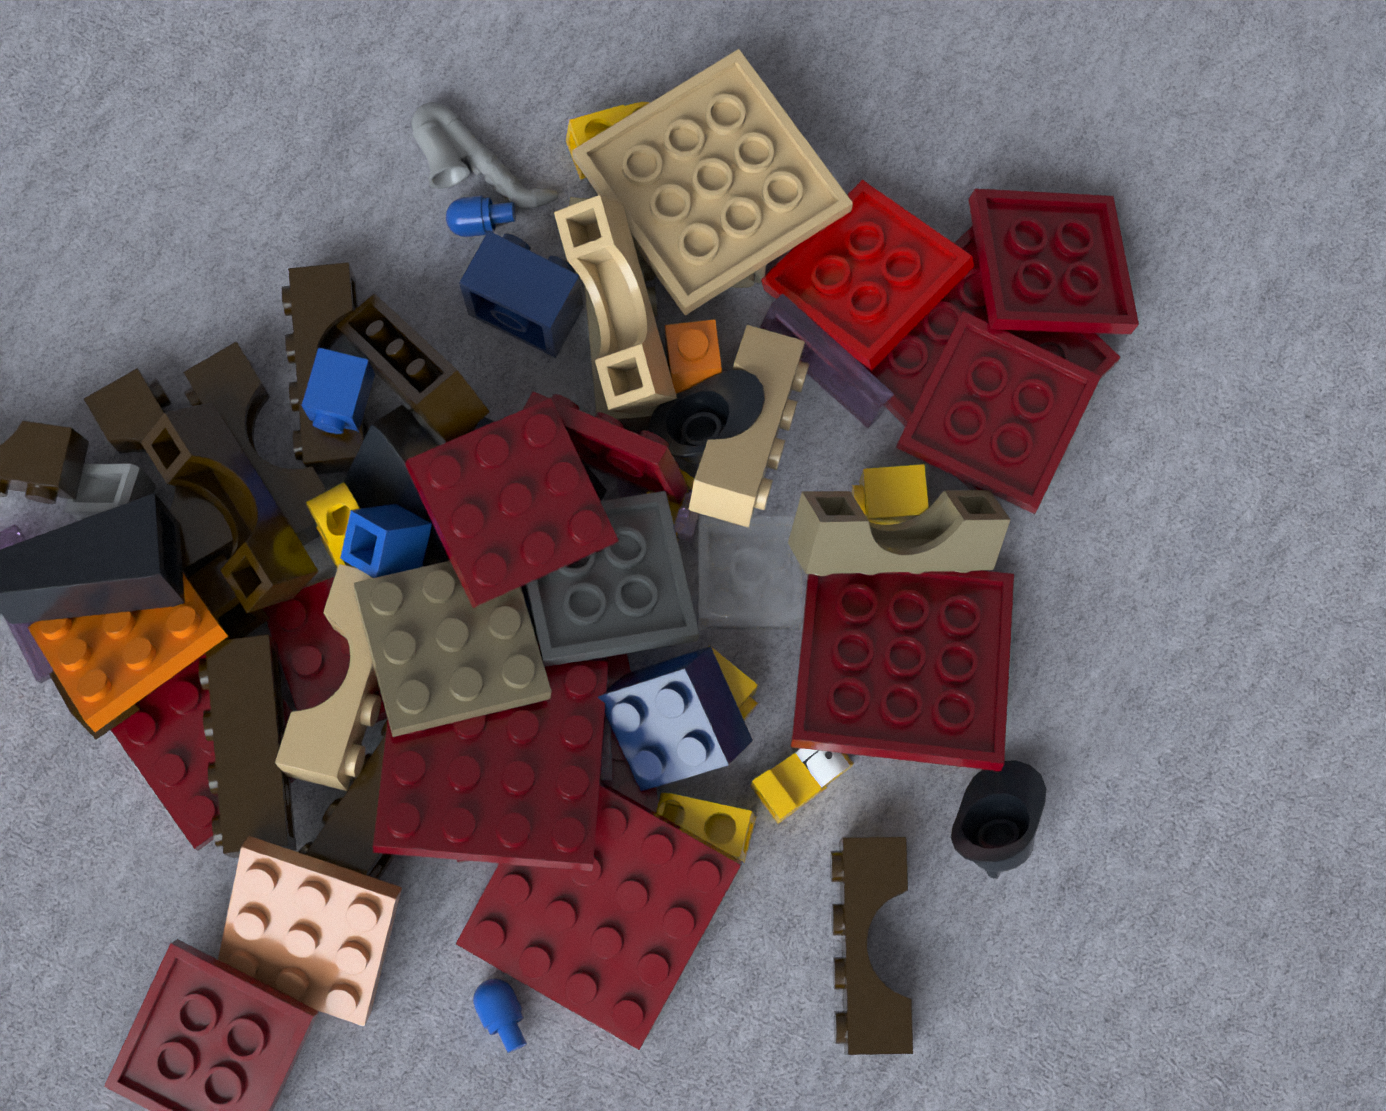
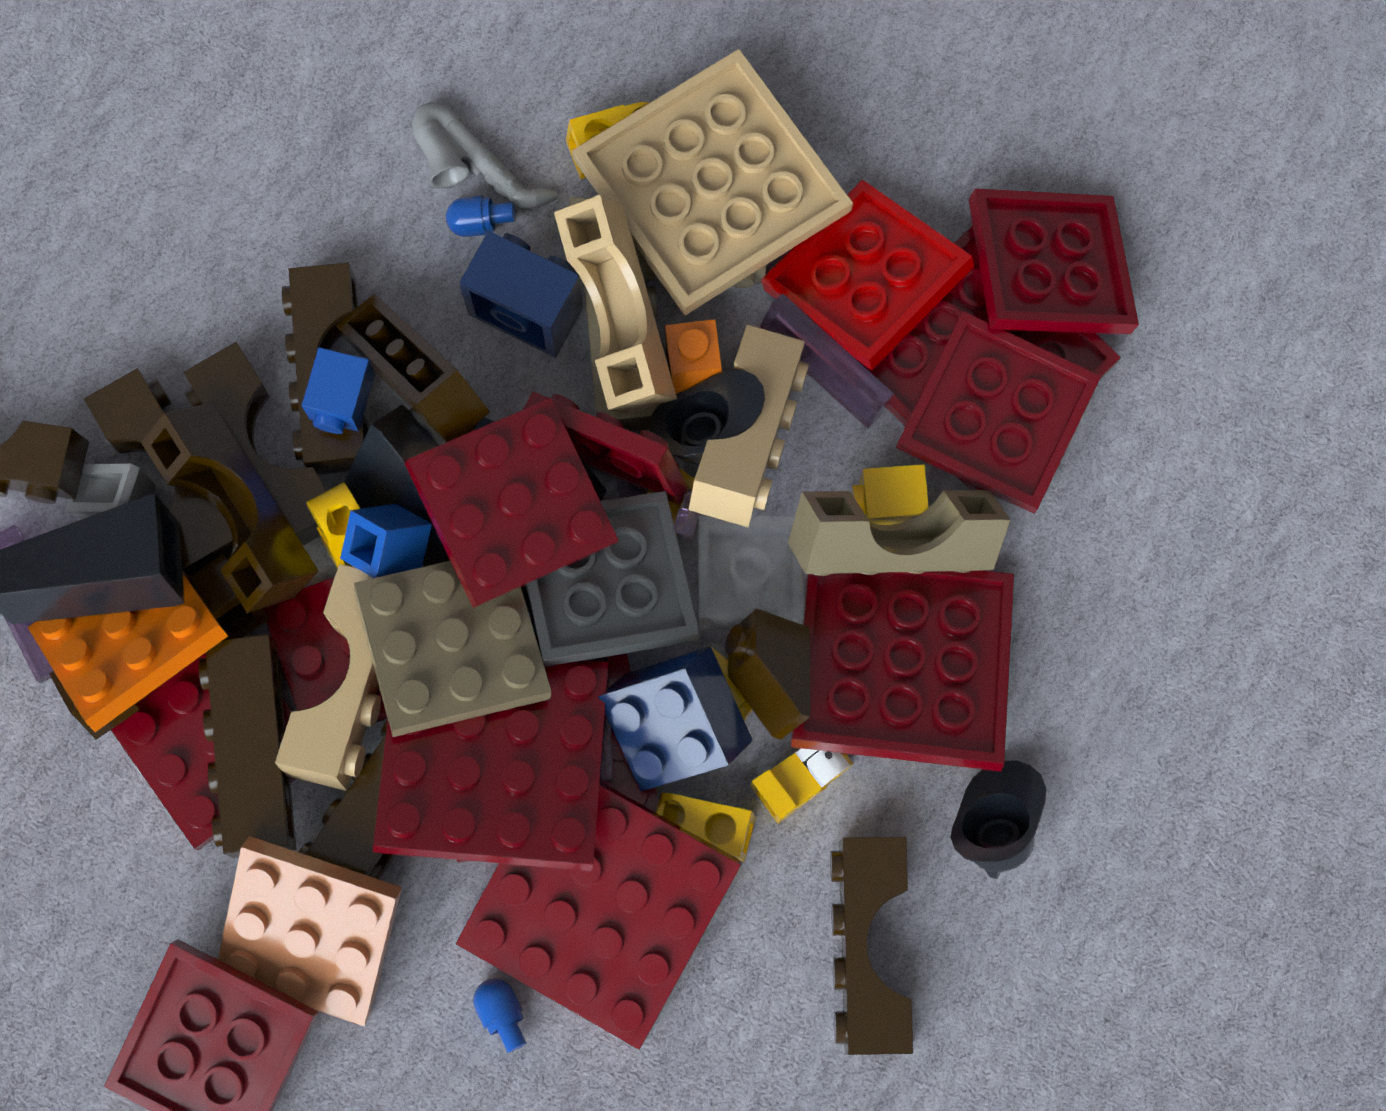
none -> dark brown slope [725,608,810,740]

